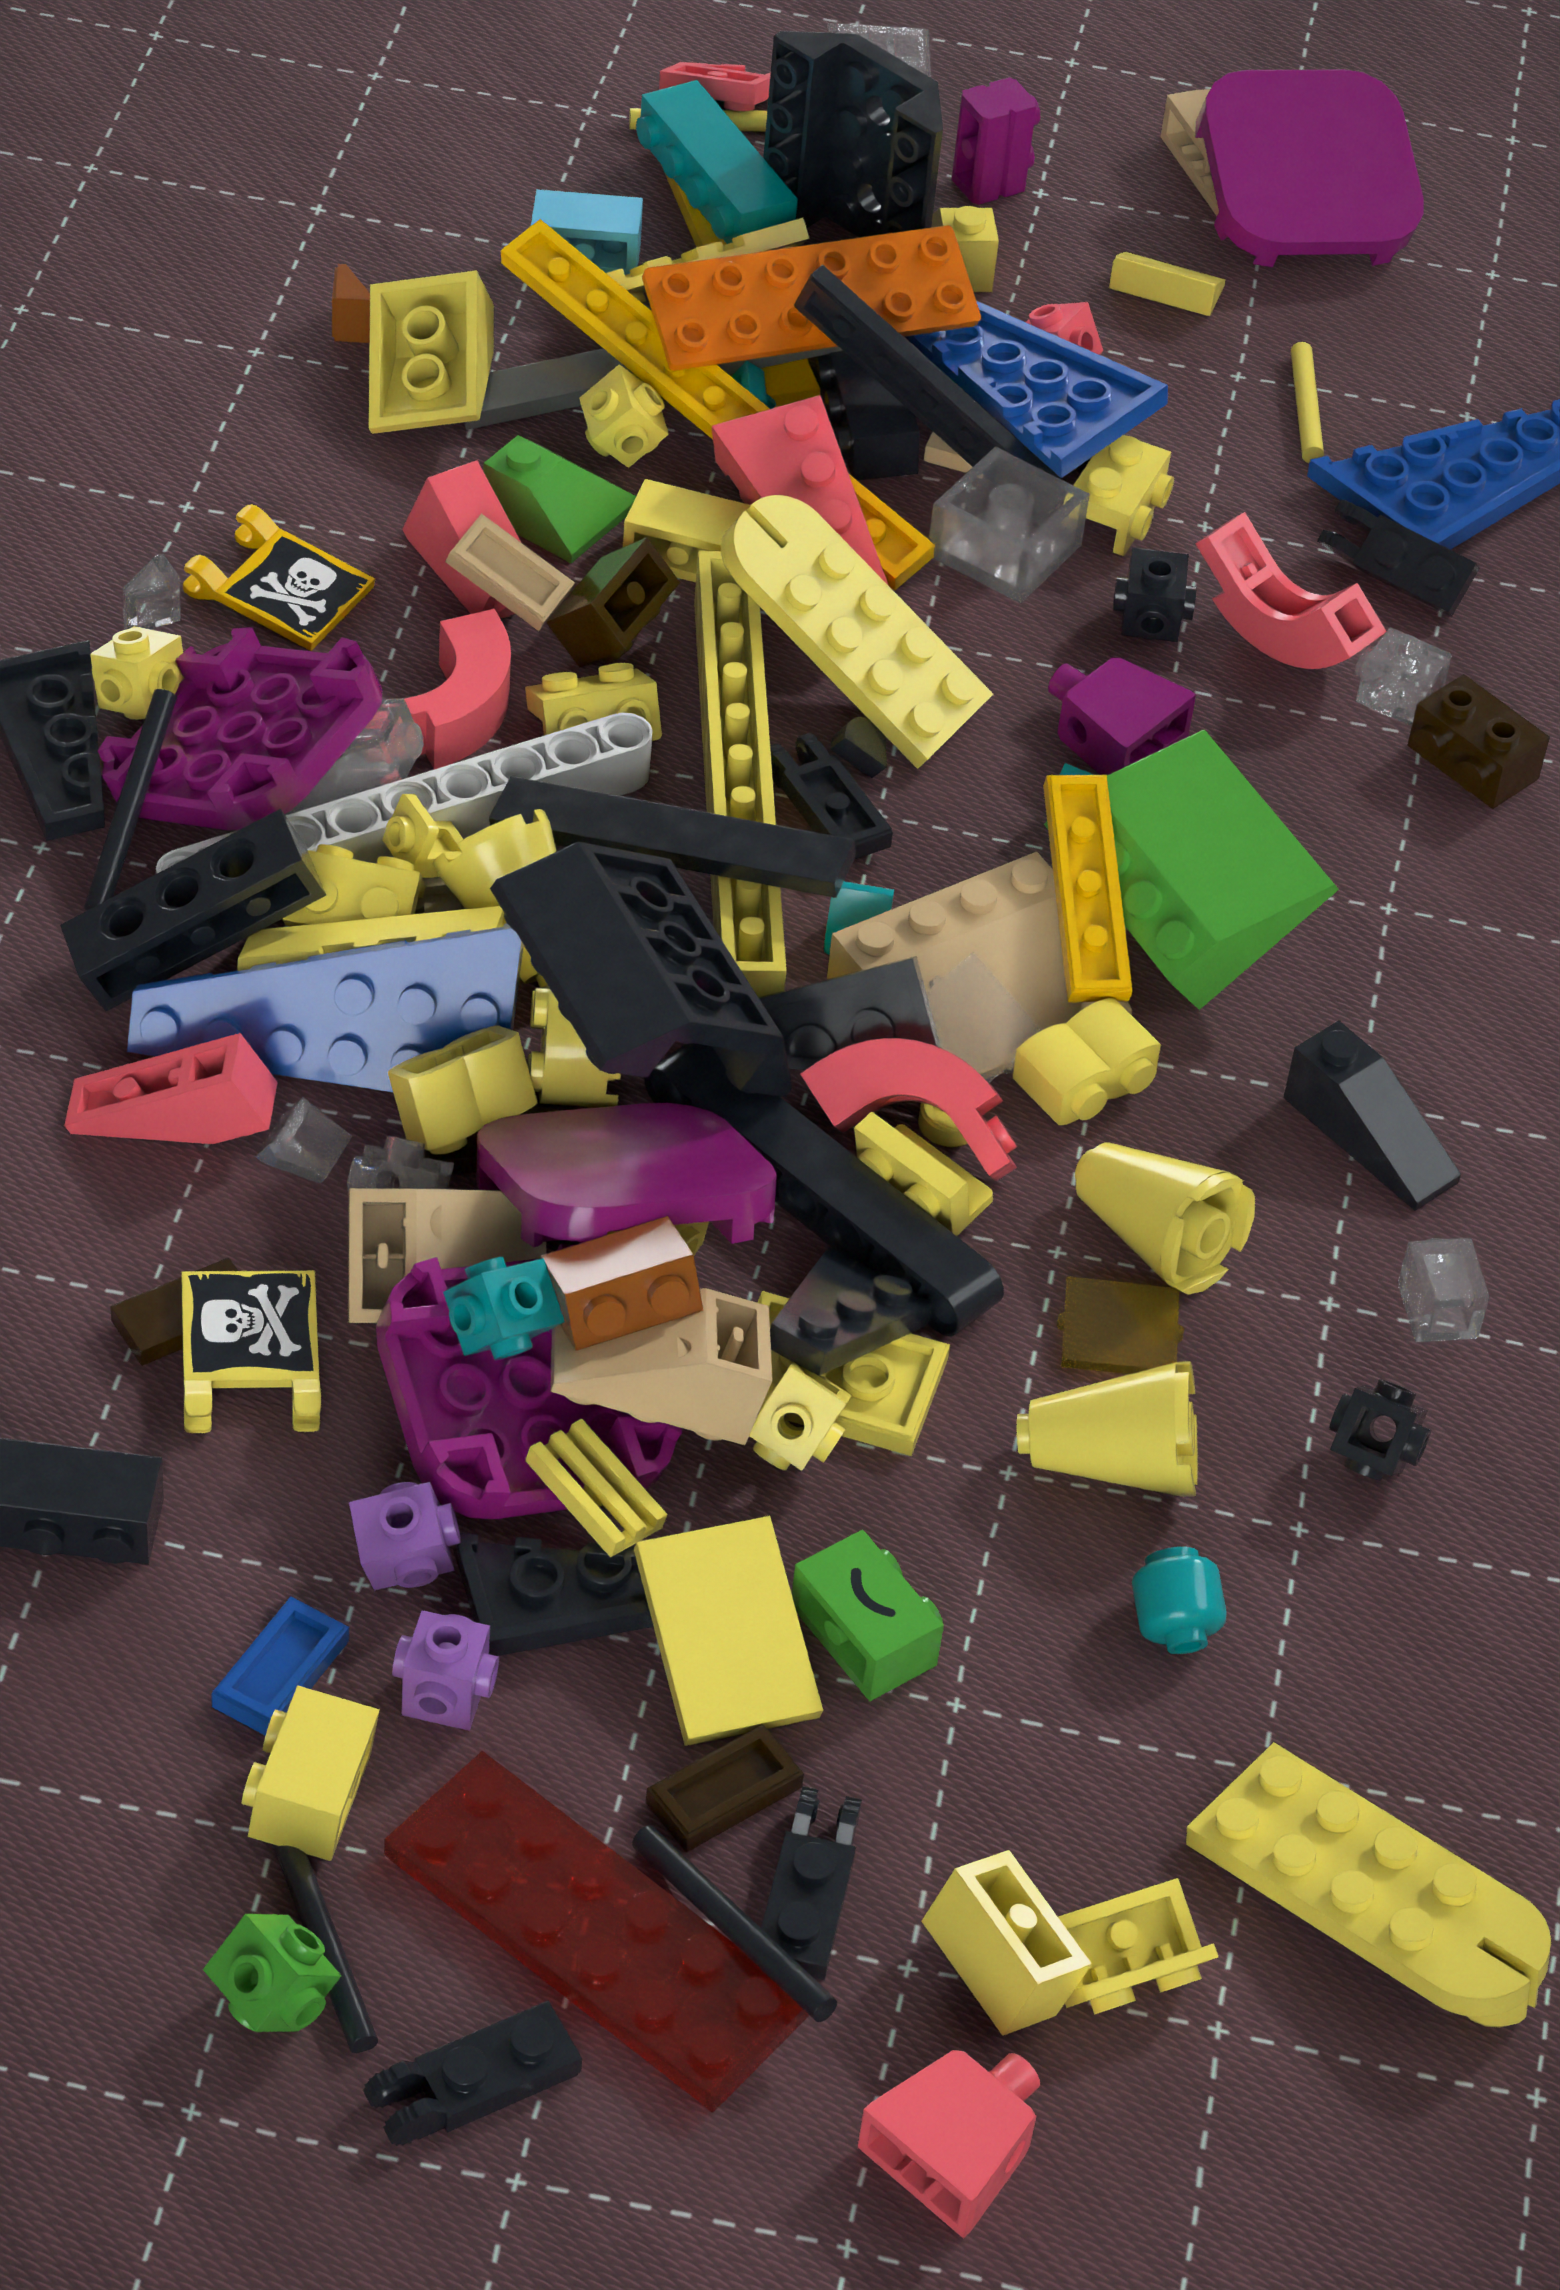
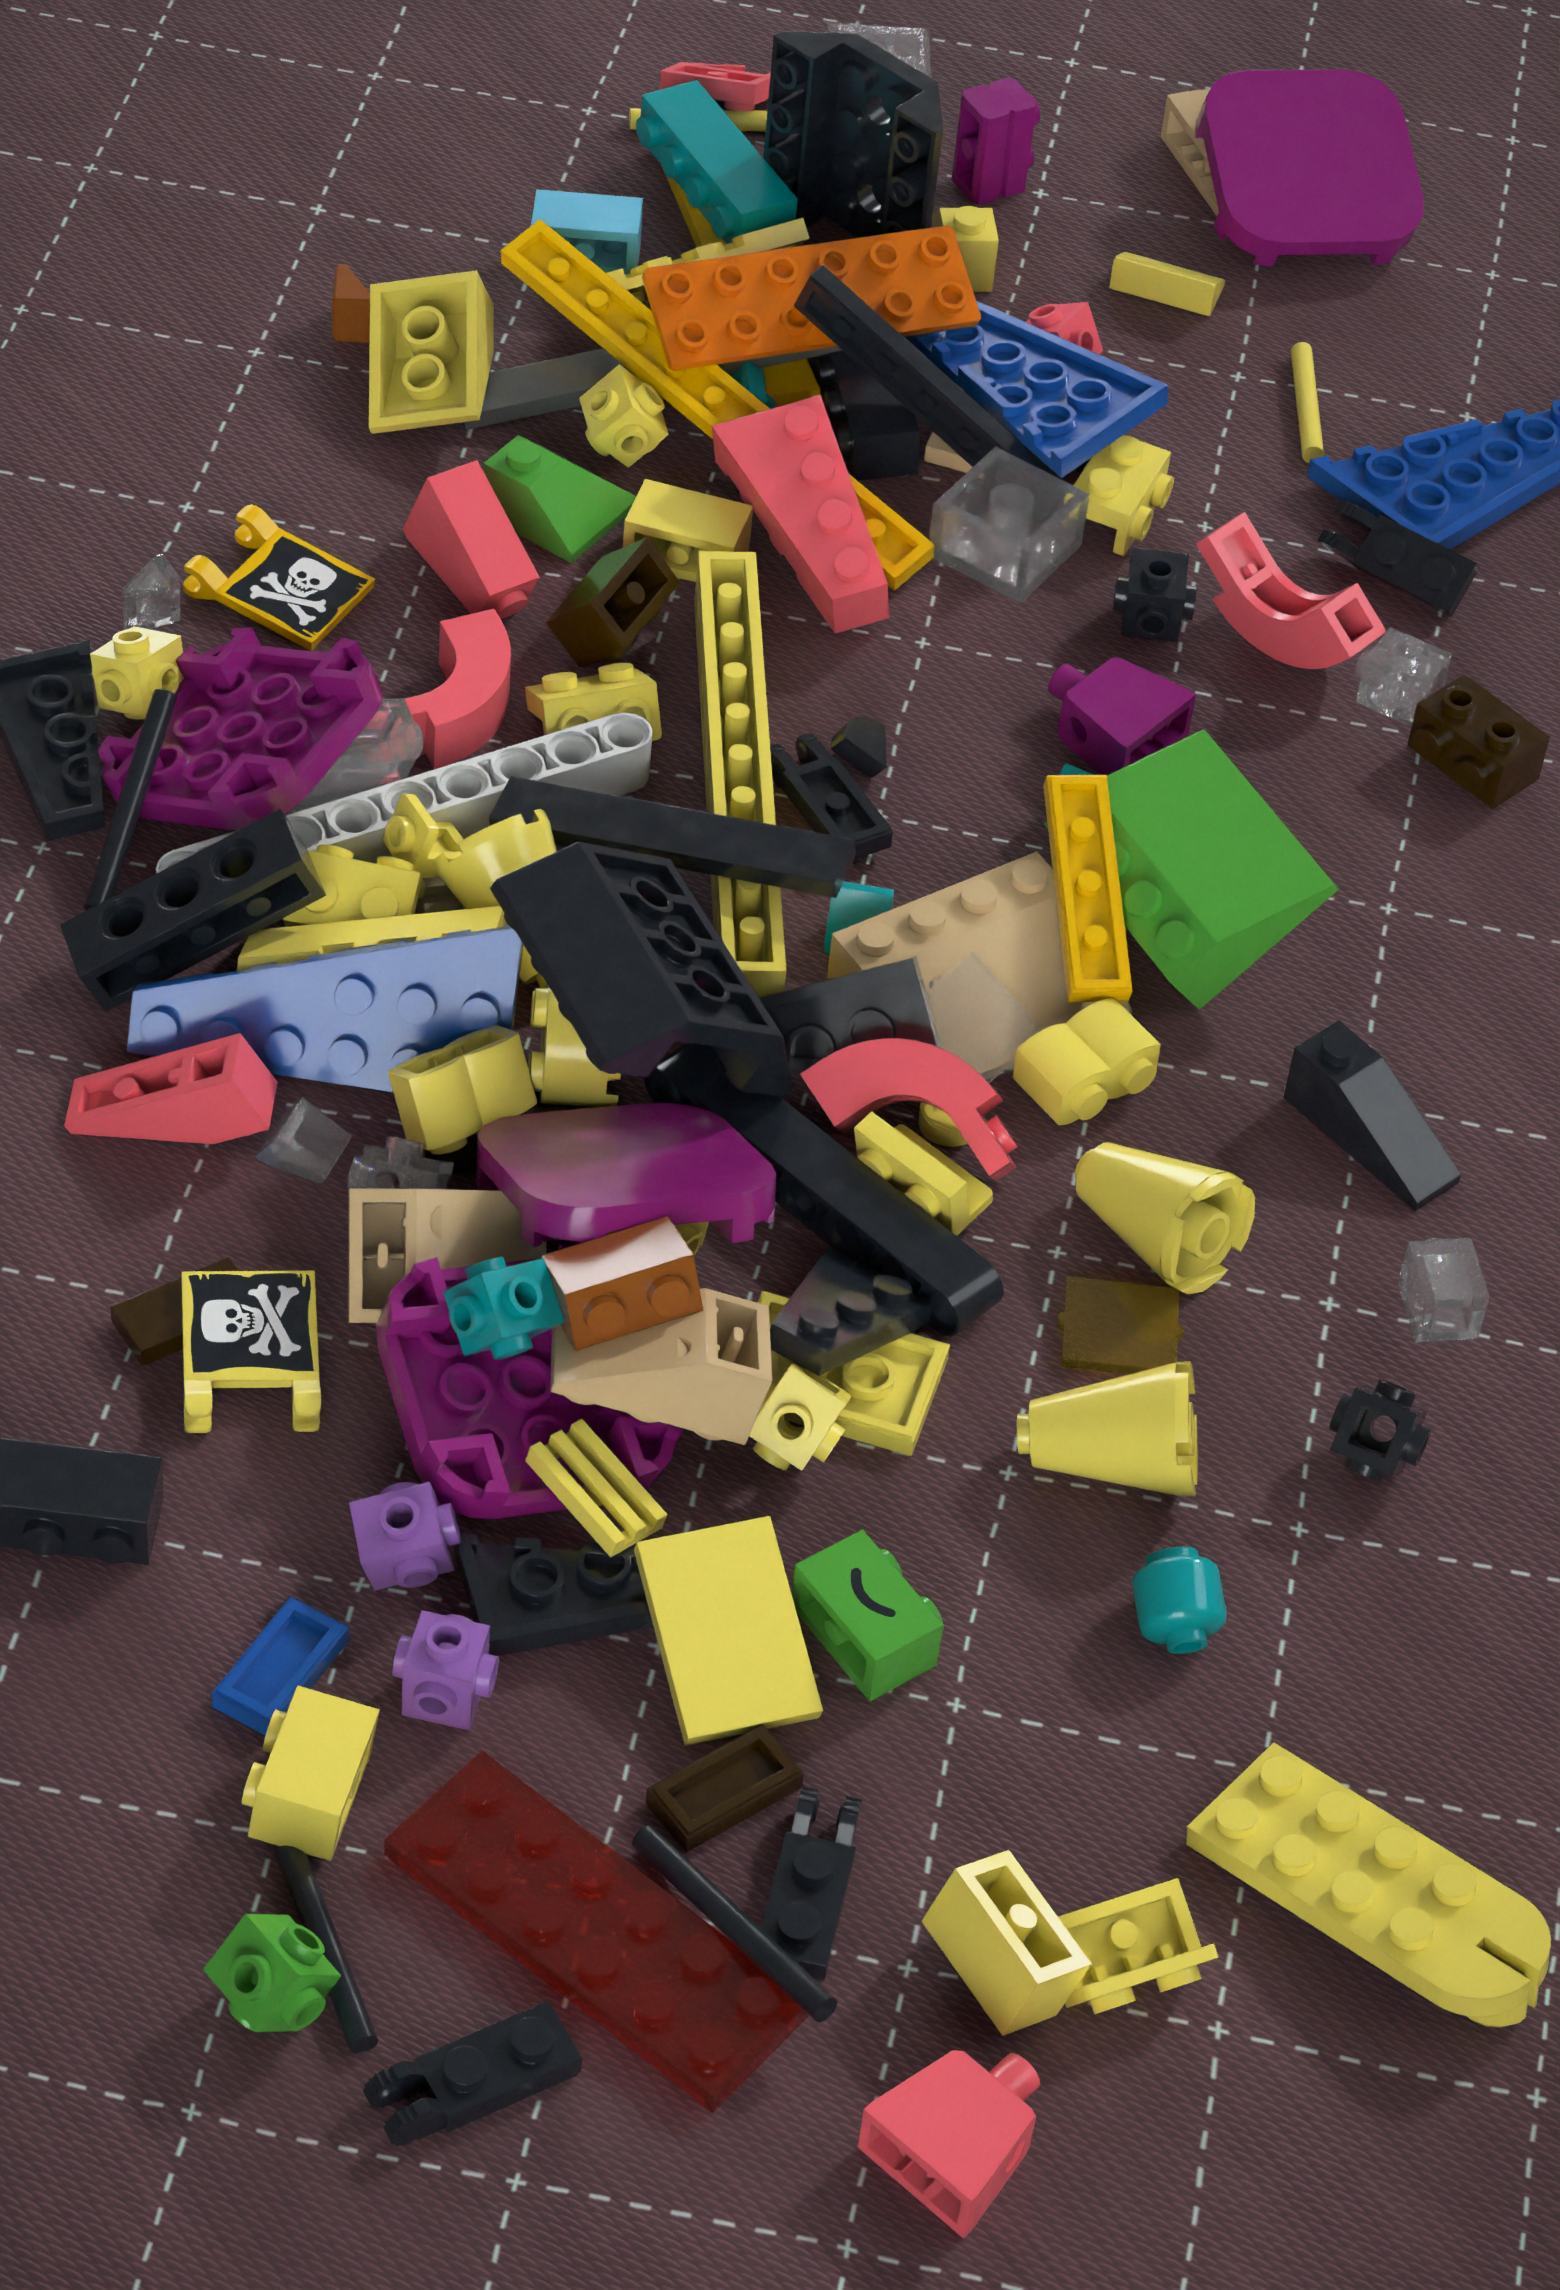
tan tile [445,513,575,631] -> none
light yellow plate [721,495,993,769] -> none

